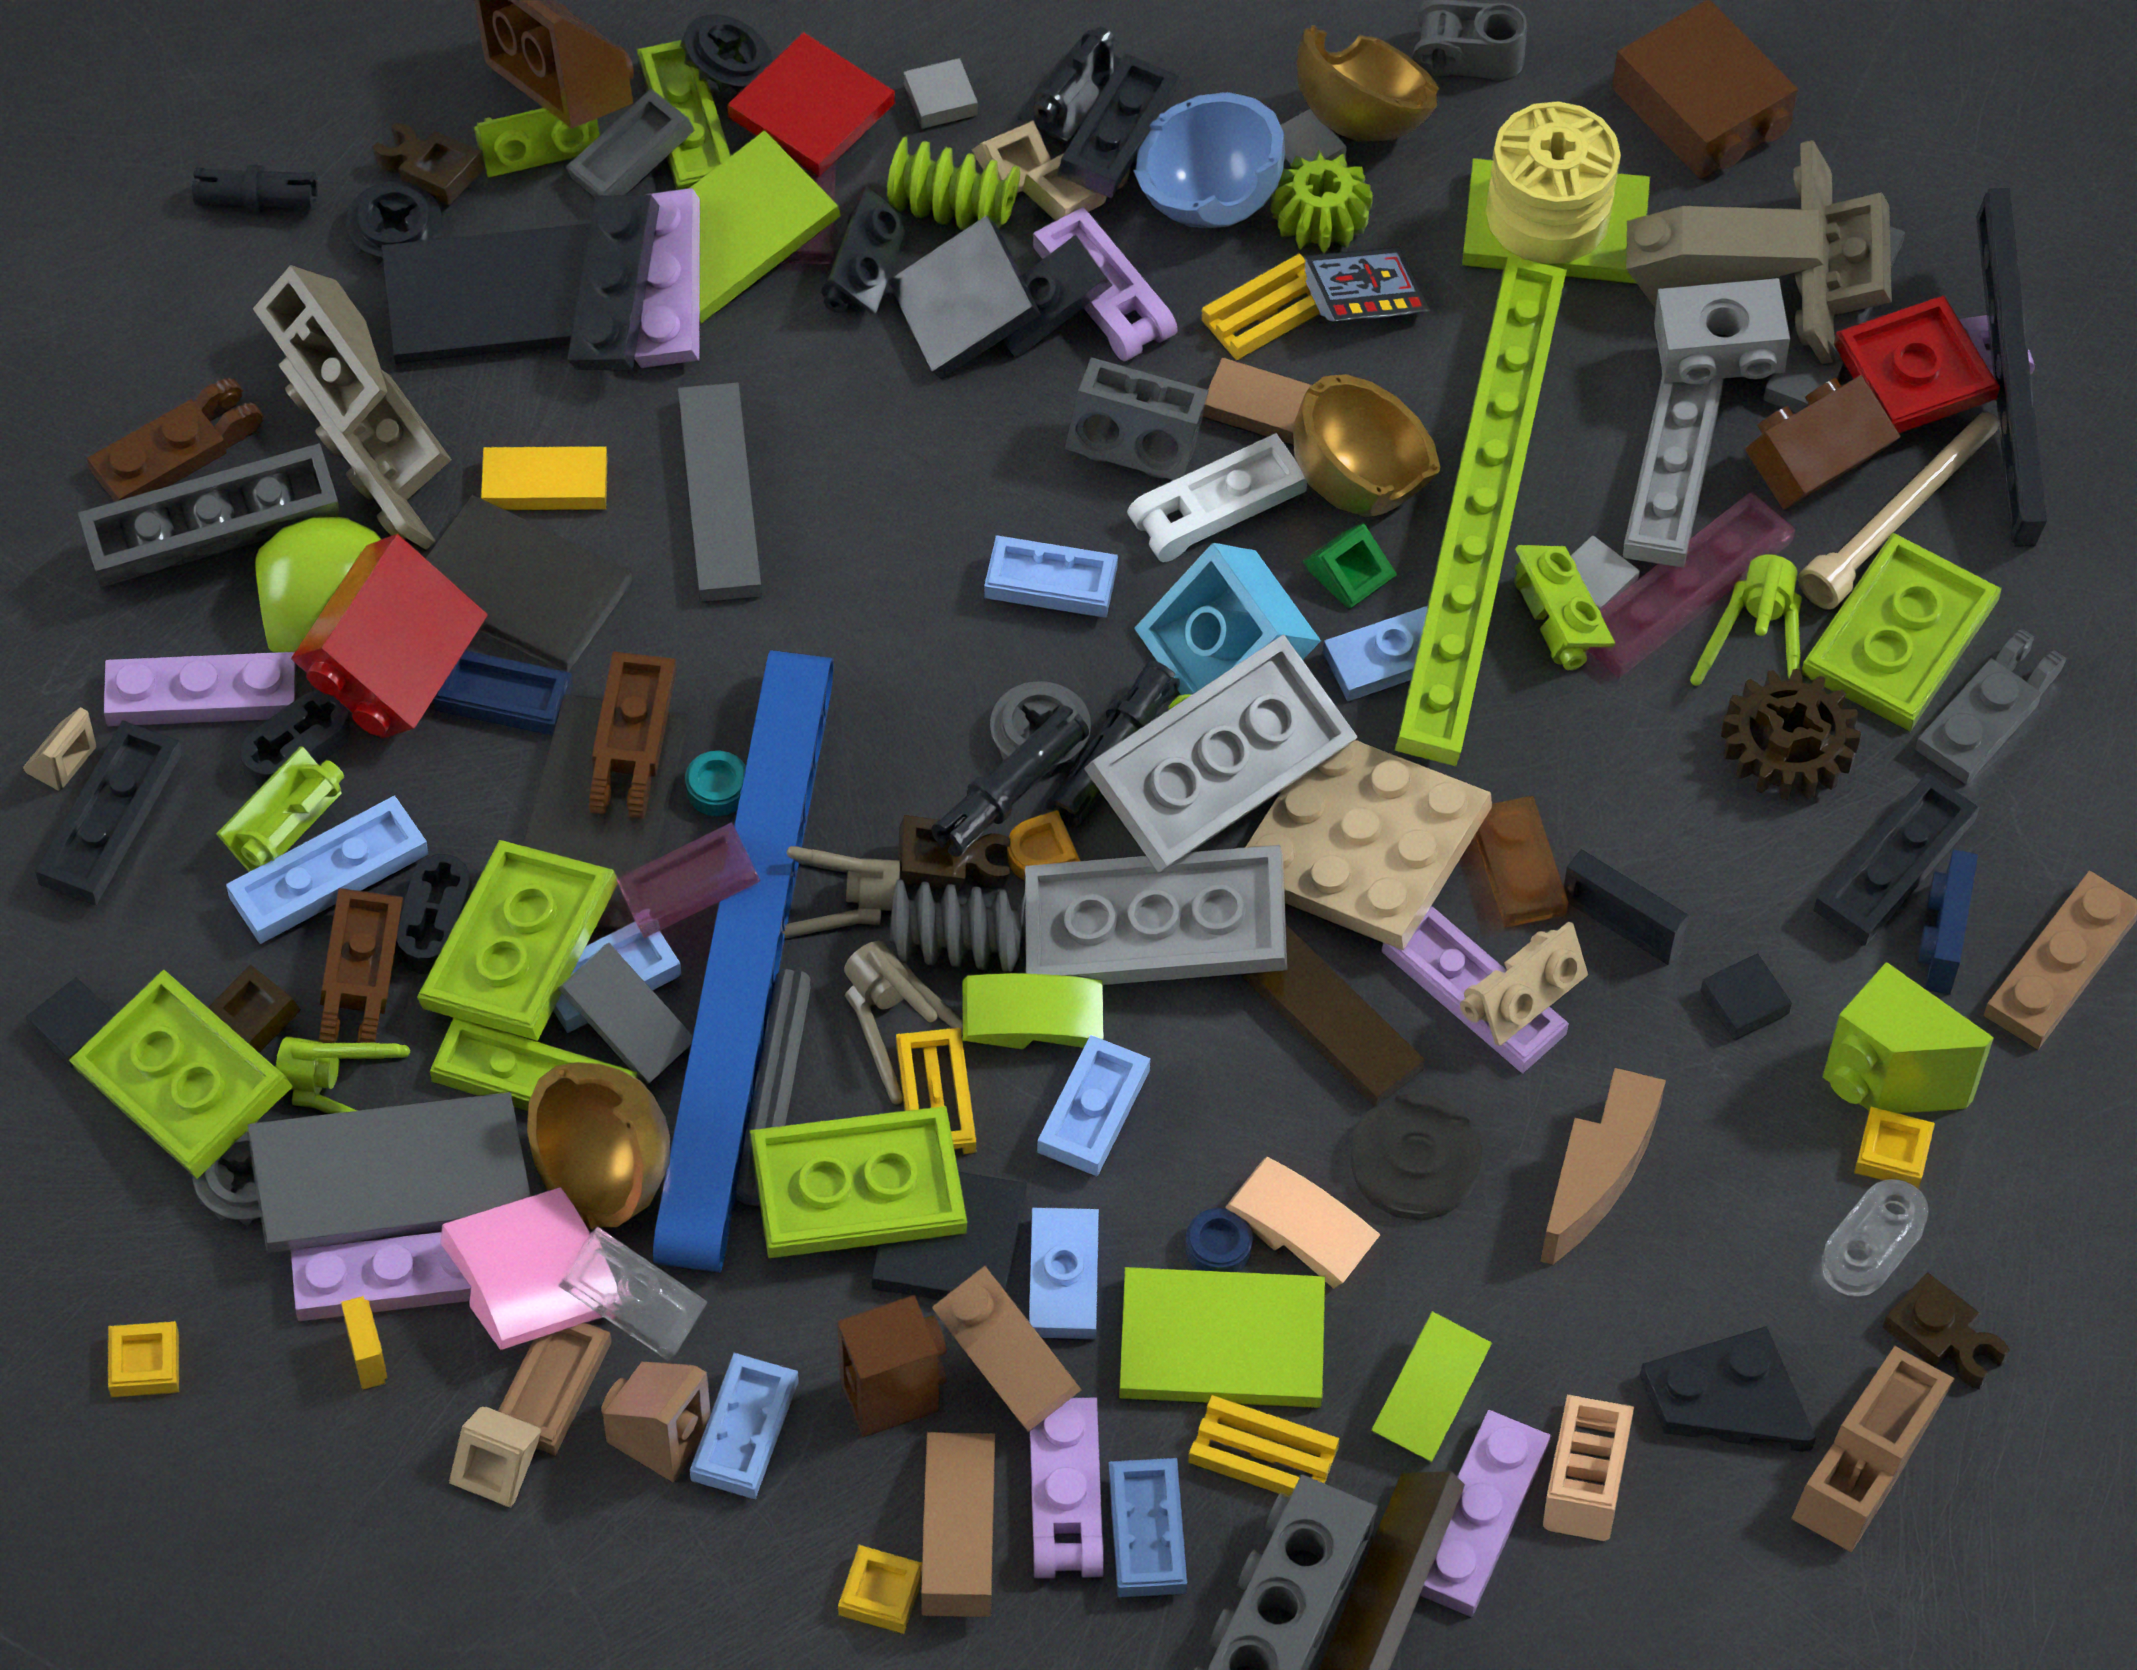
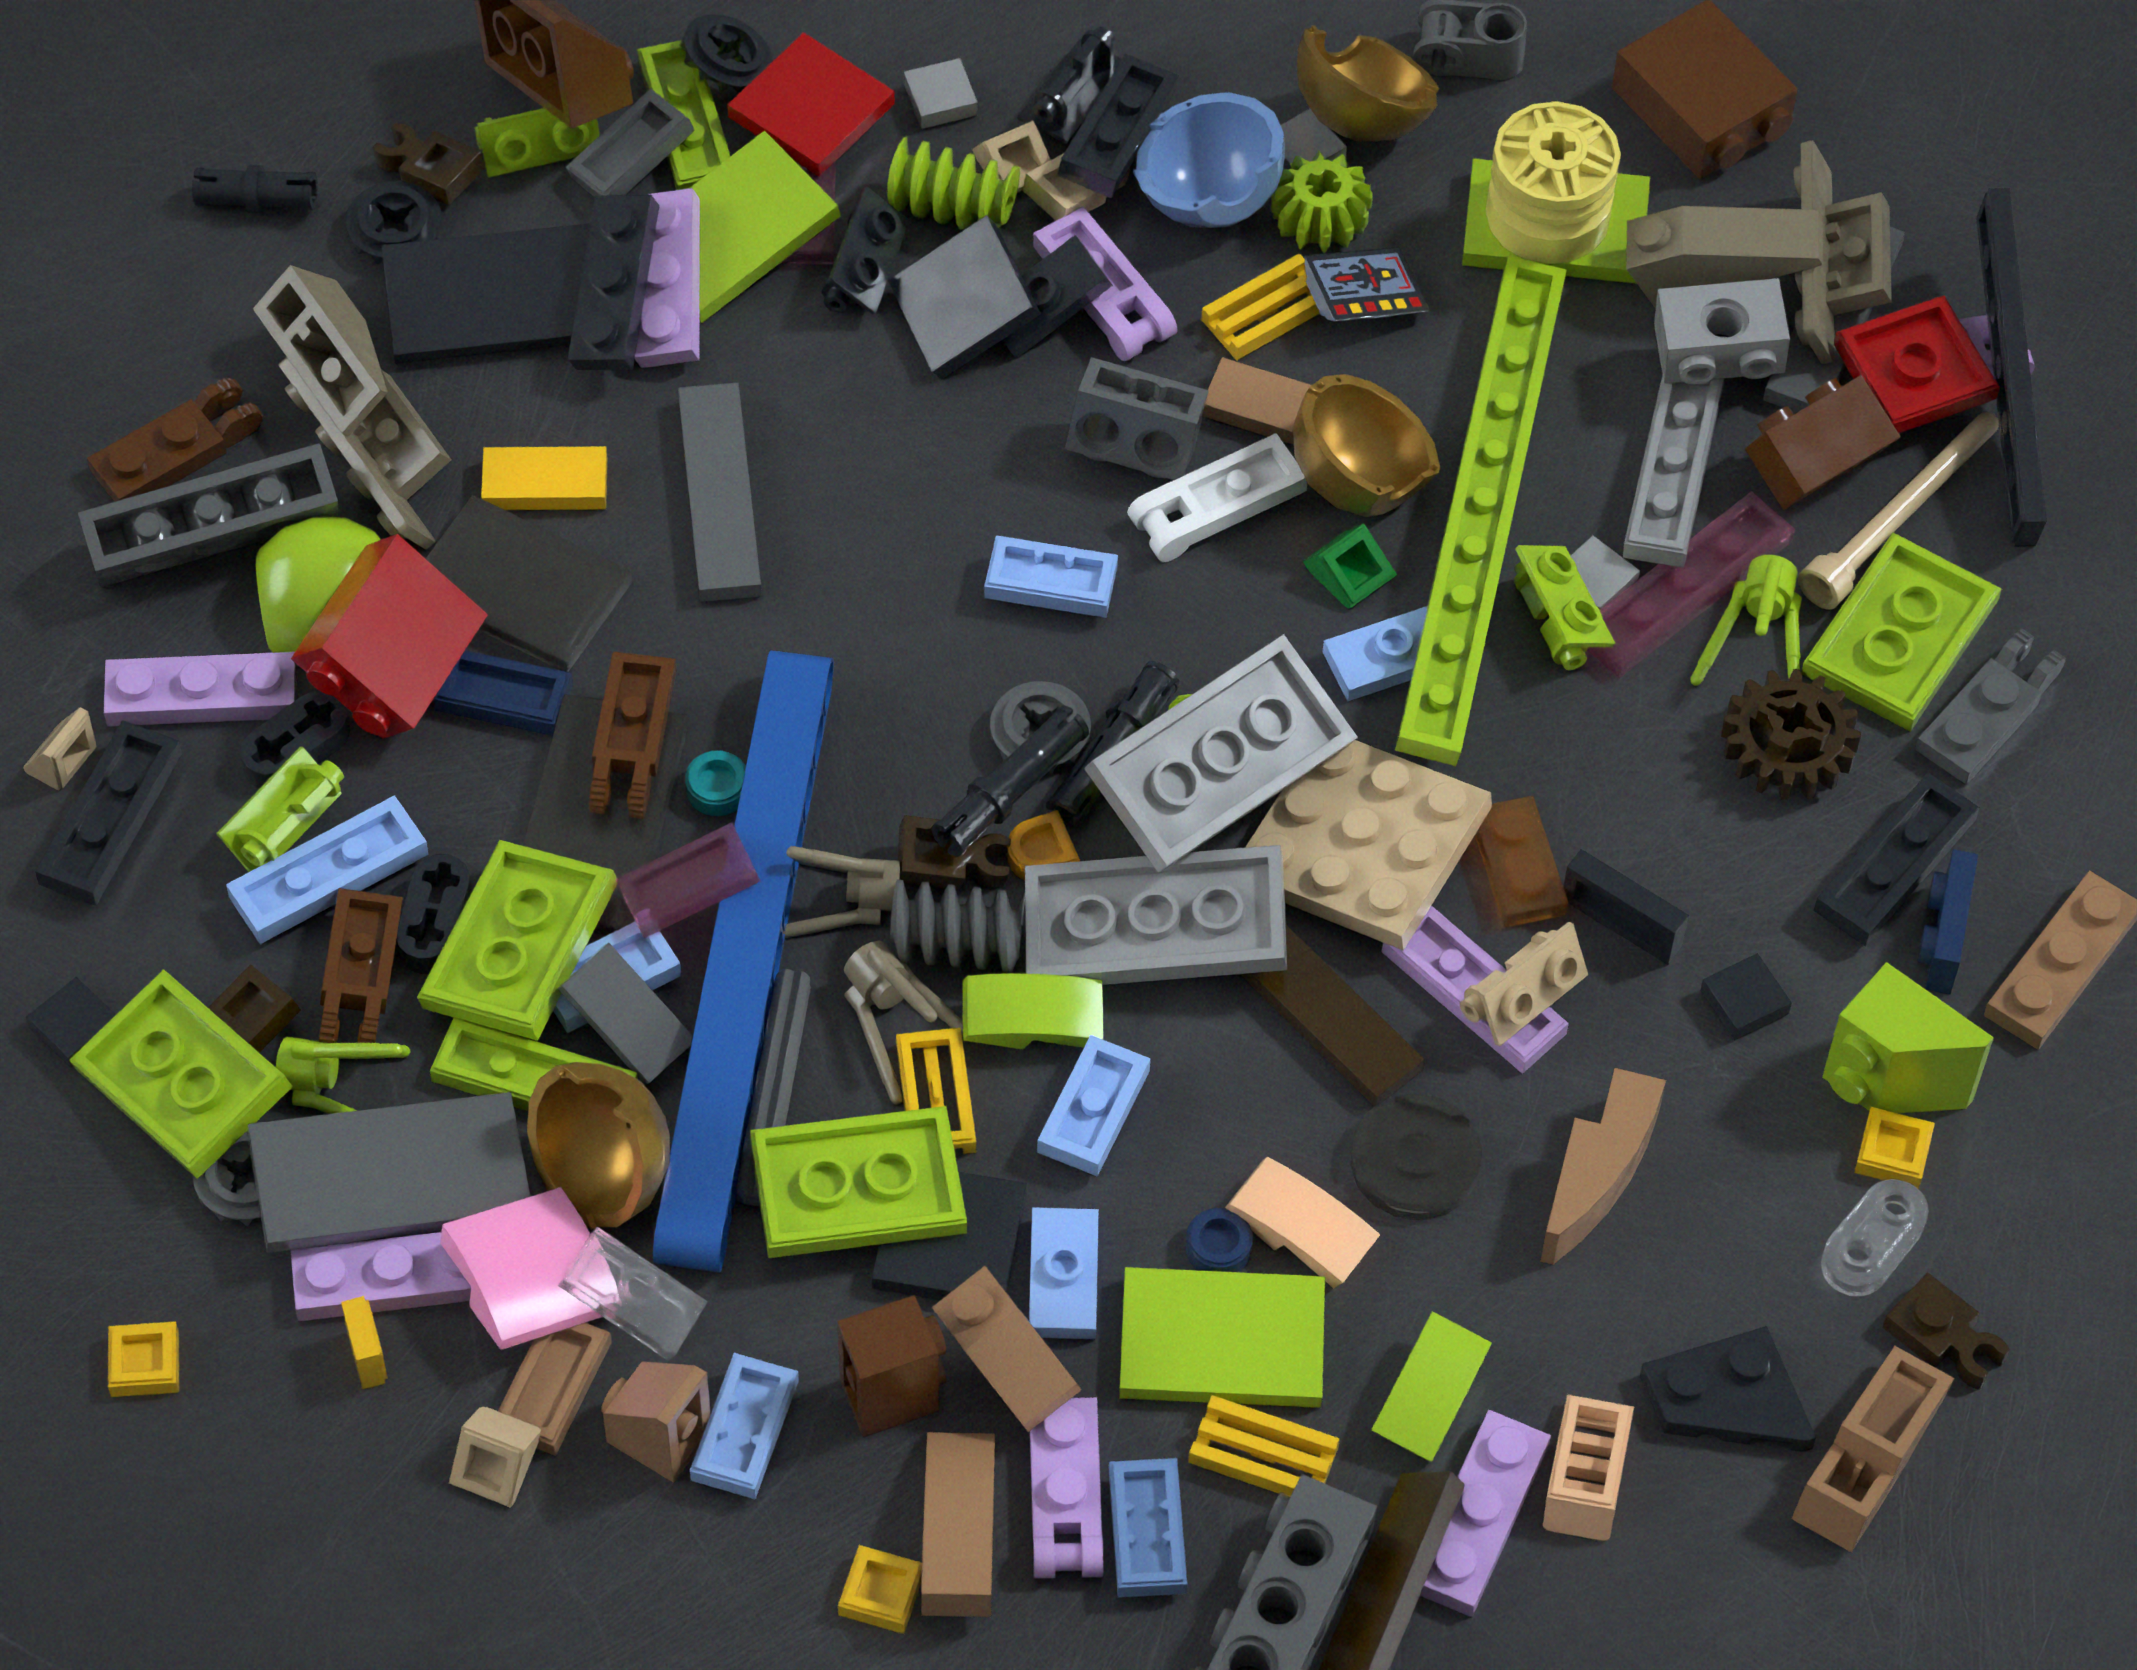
medium azure slope [1134,543,1321,695] -> none

